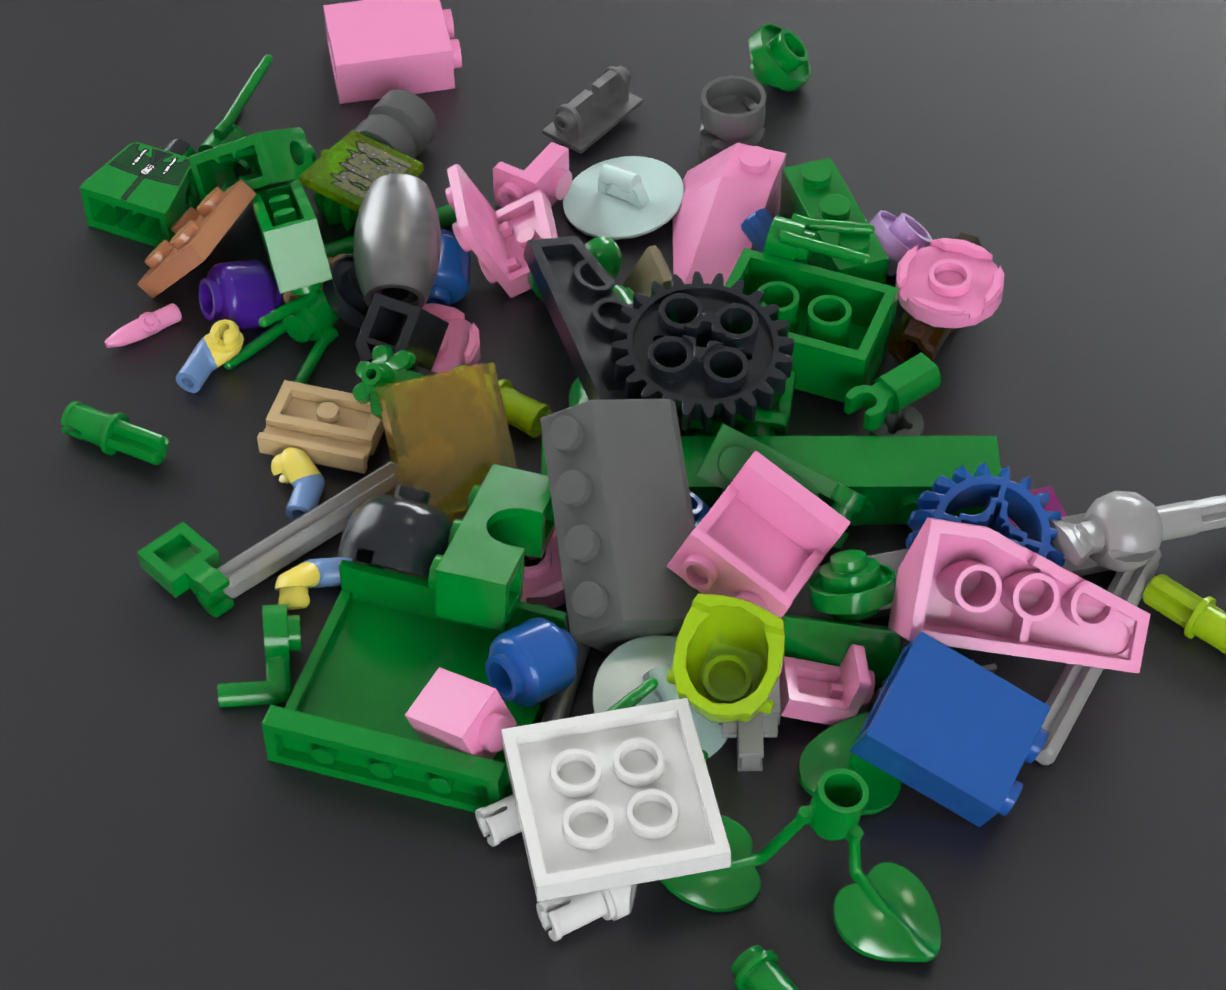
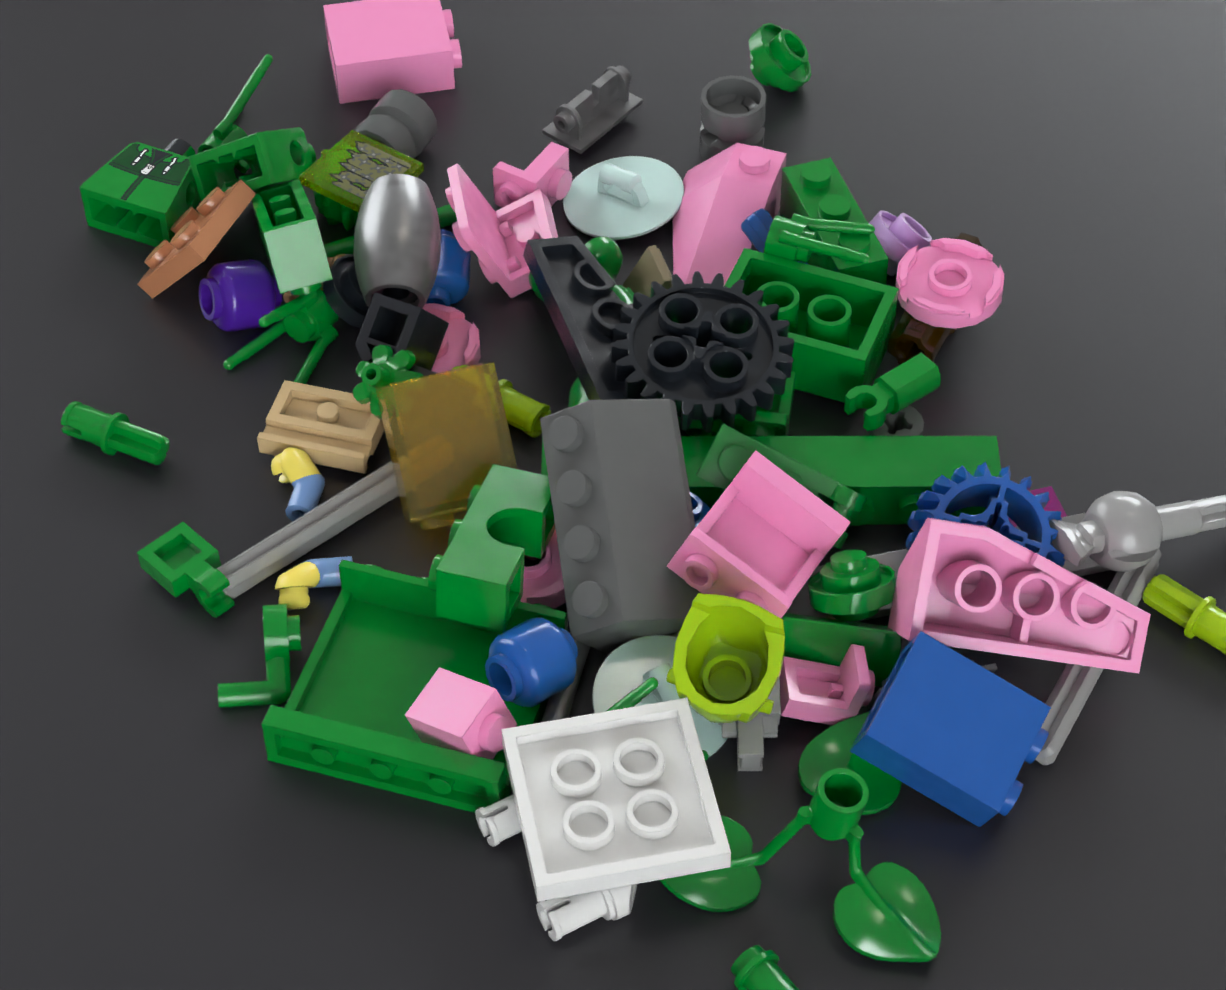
bright pink helmet [104,303,182,348] -> none
arm [176,319,244,393] -> none
black cylinder [338,485,453,577] -> none

